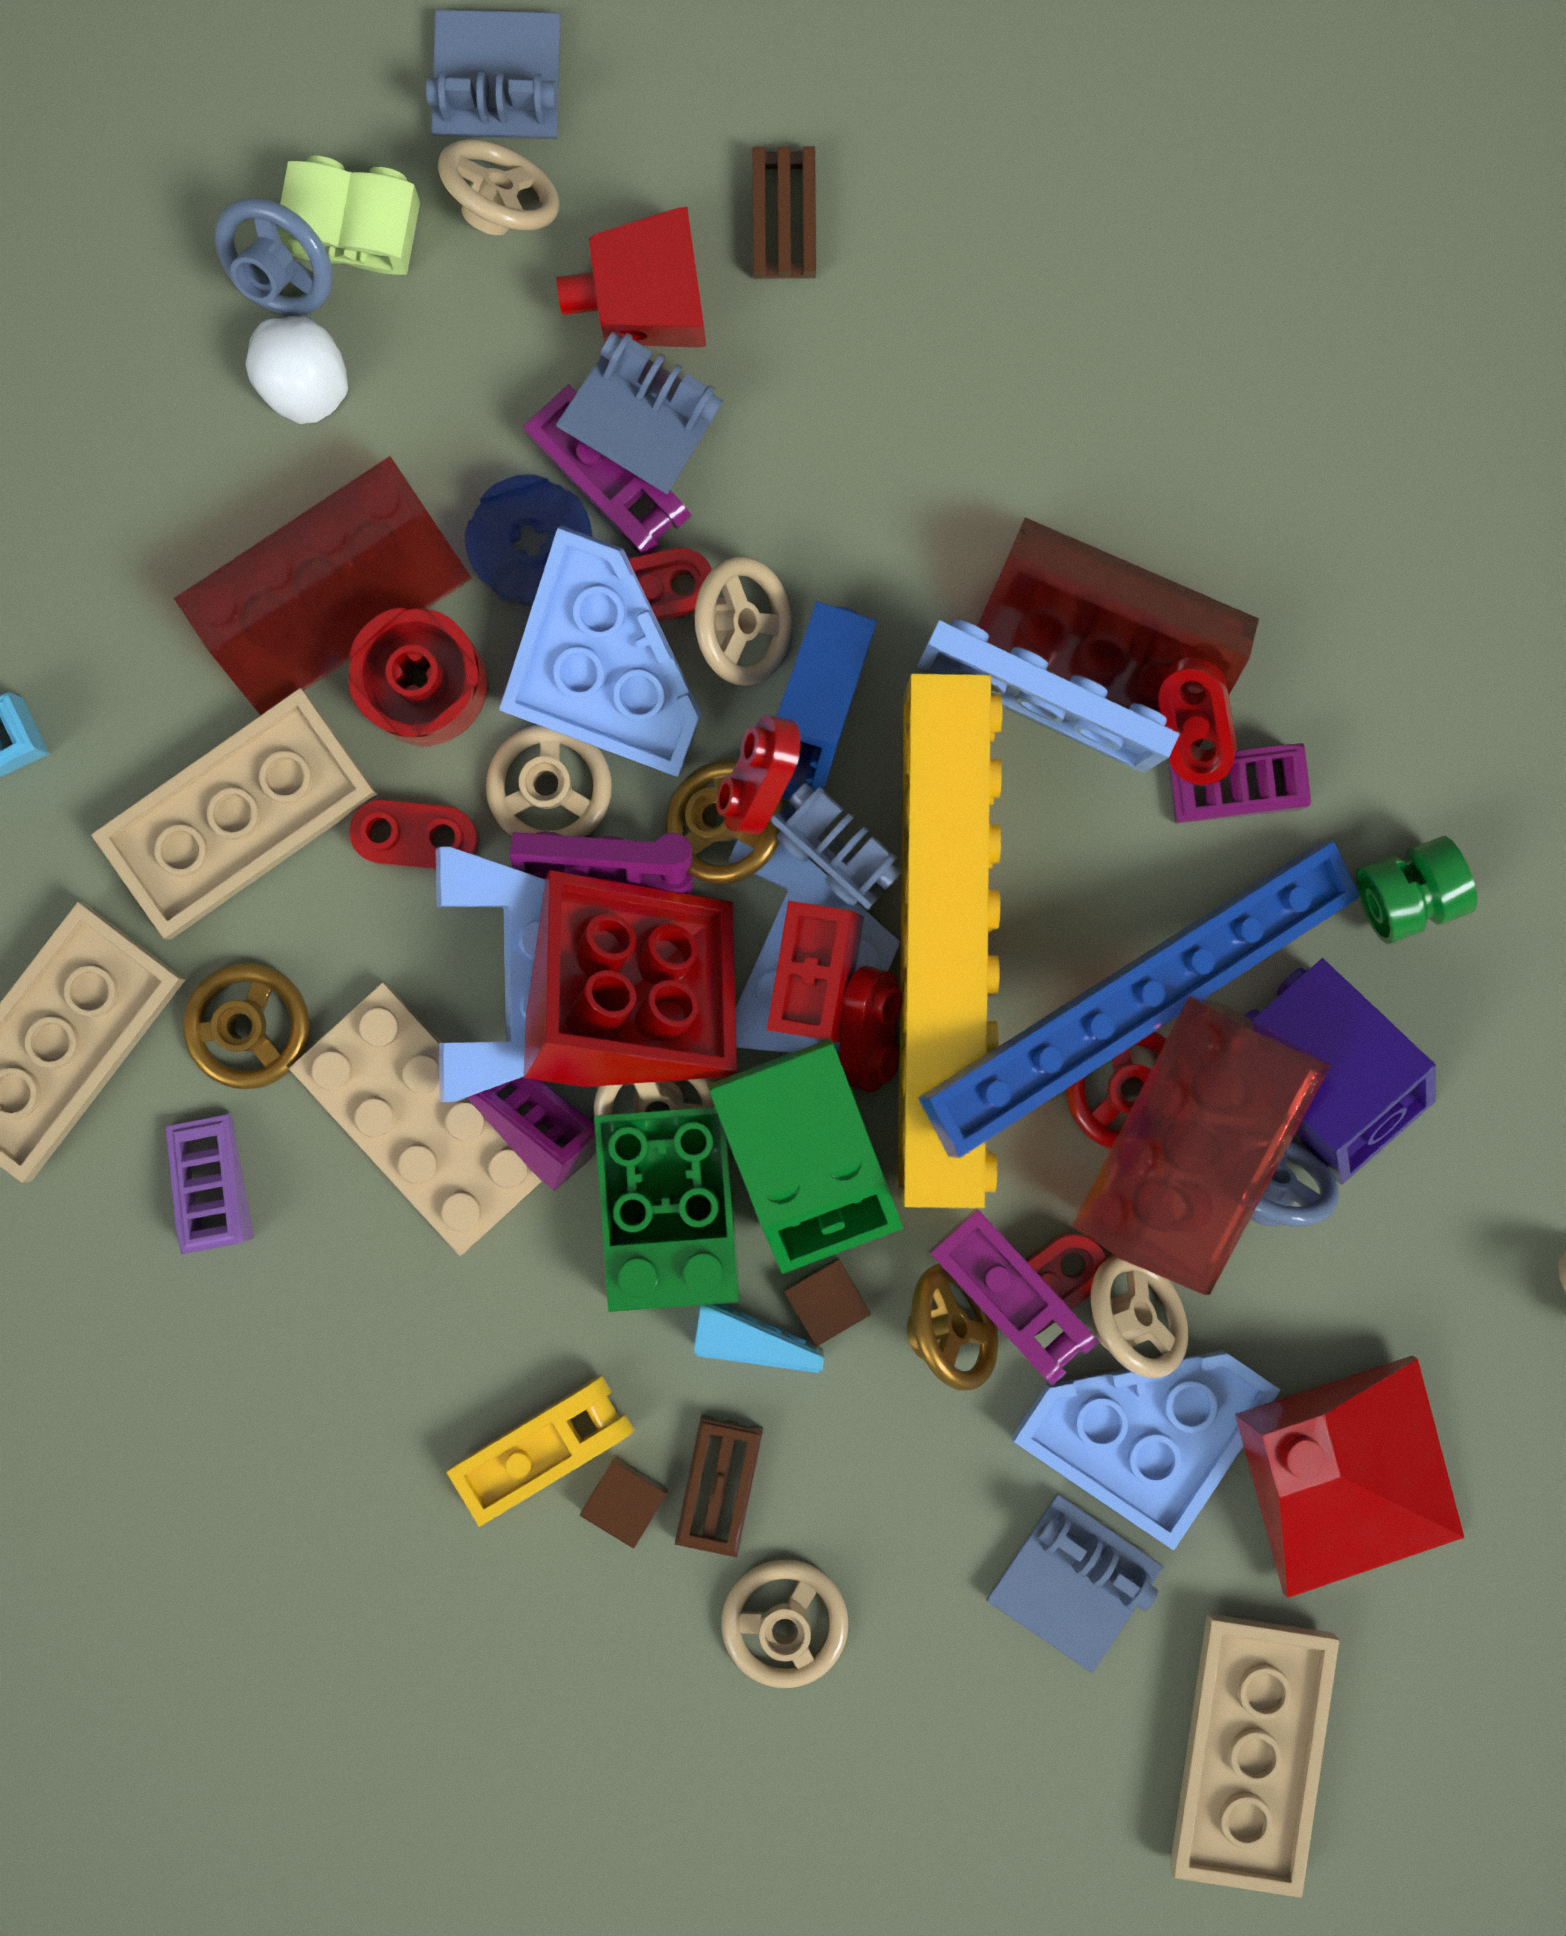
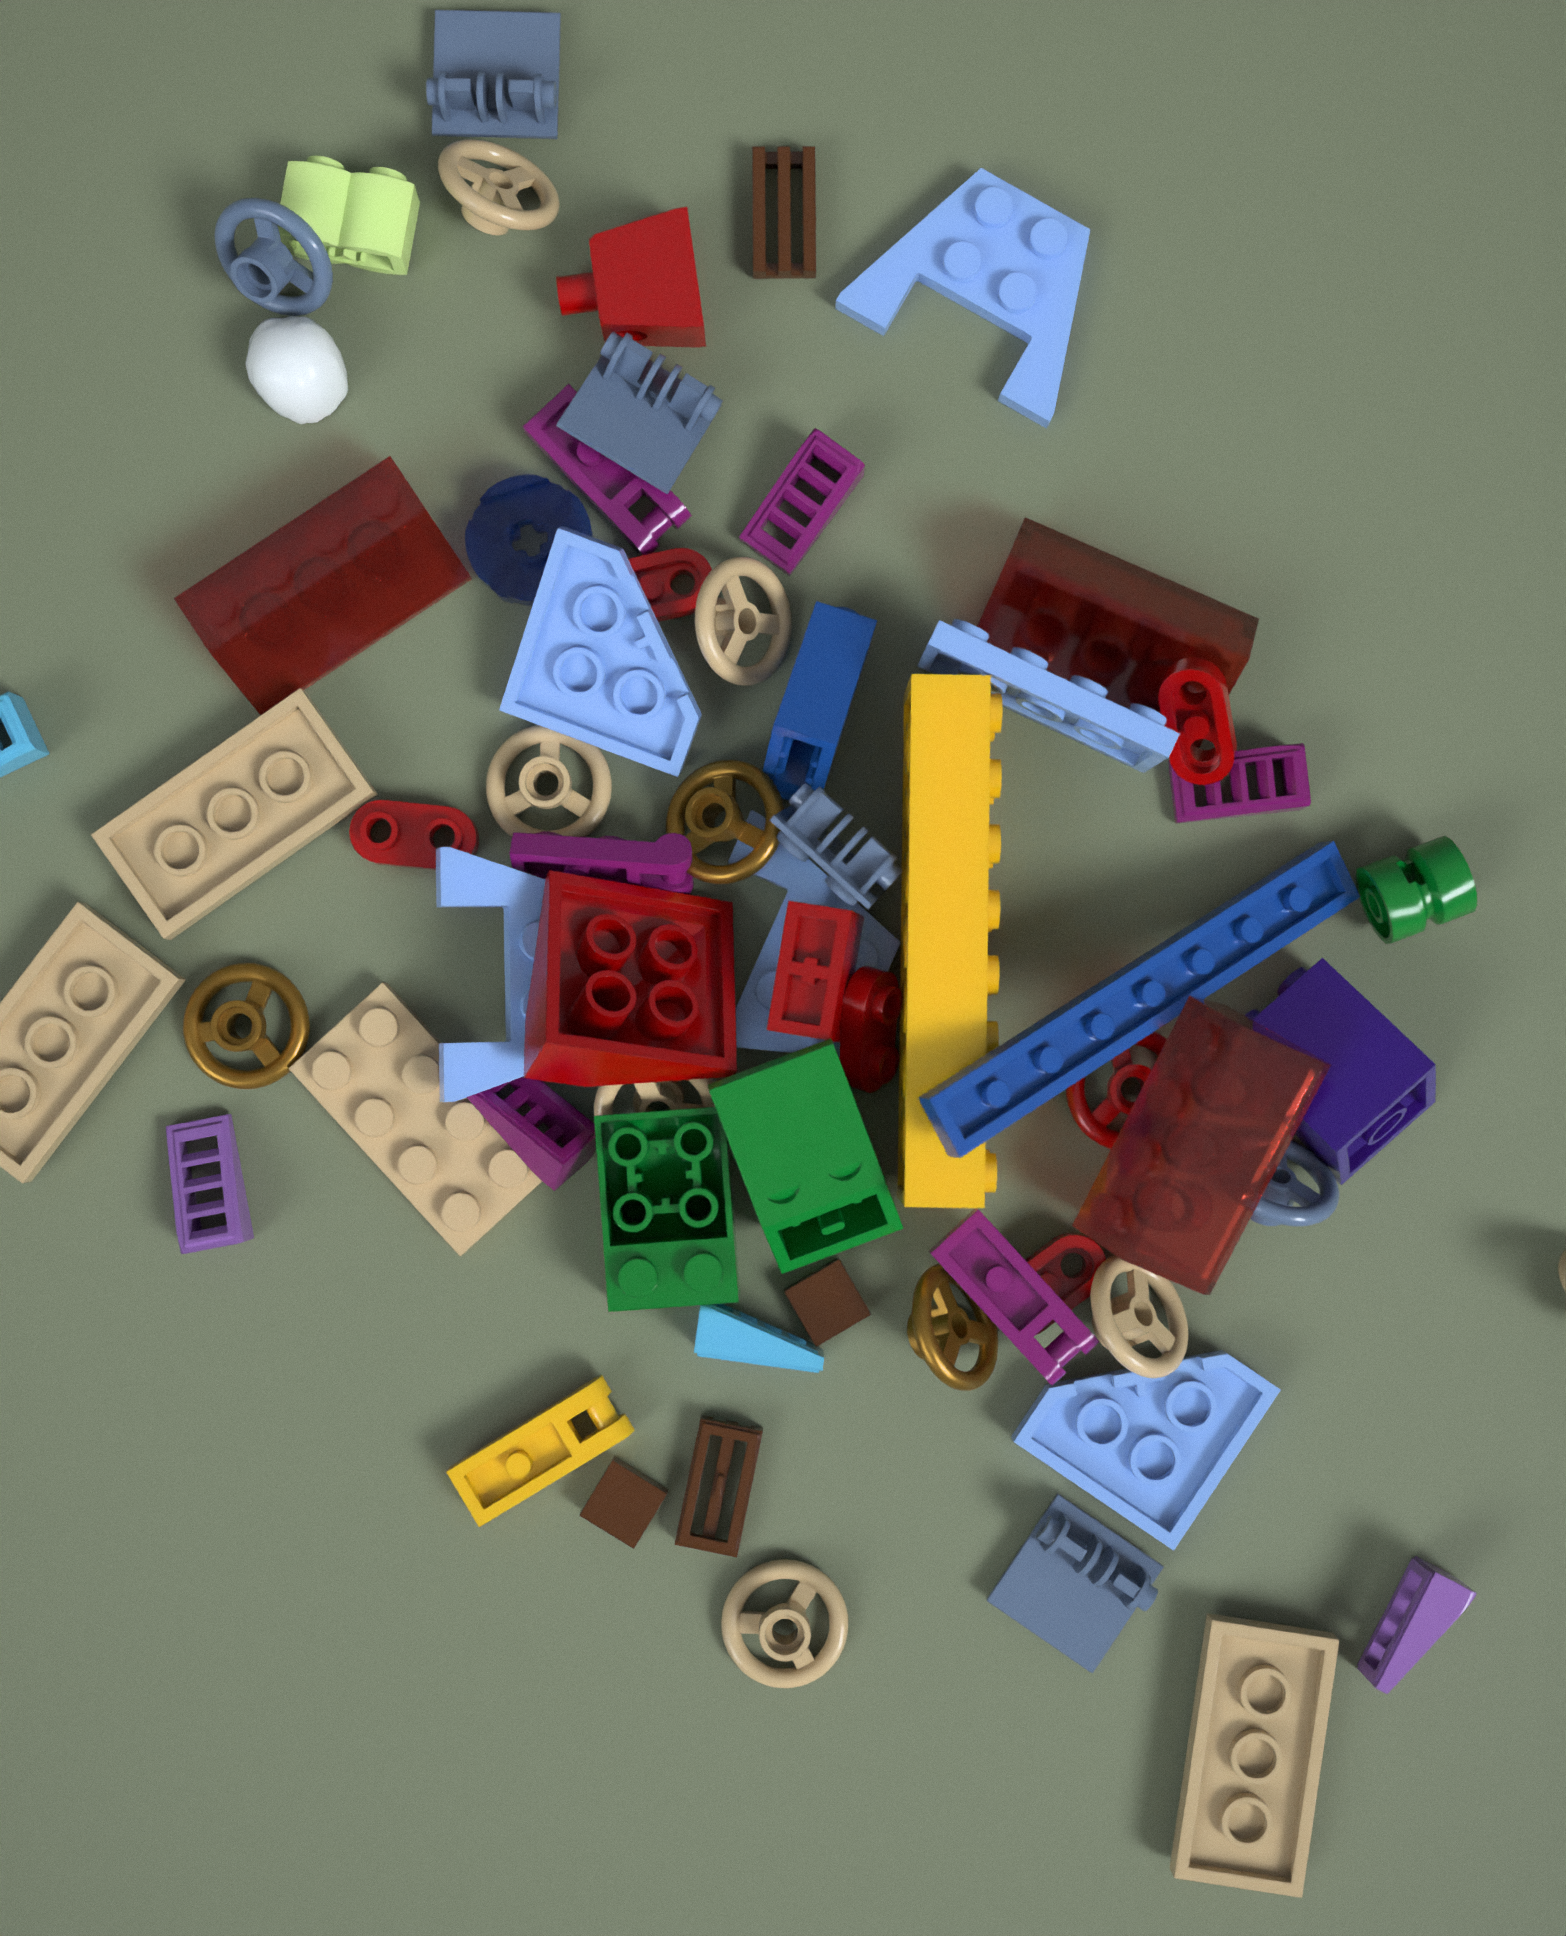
red brick [348,607,489,748] -> none
red plate [716,715,800,835] -> none
red slope [1235,1355,1465,1598] -> none
none -> magenta slope [739,428,865,576]
none -> light blue wing [835,168,1091,428]
none -> medium lavender slope [1357,1556,1477,1694]

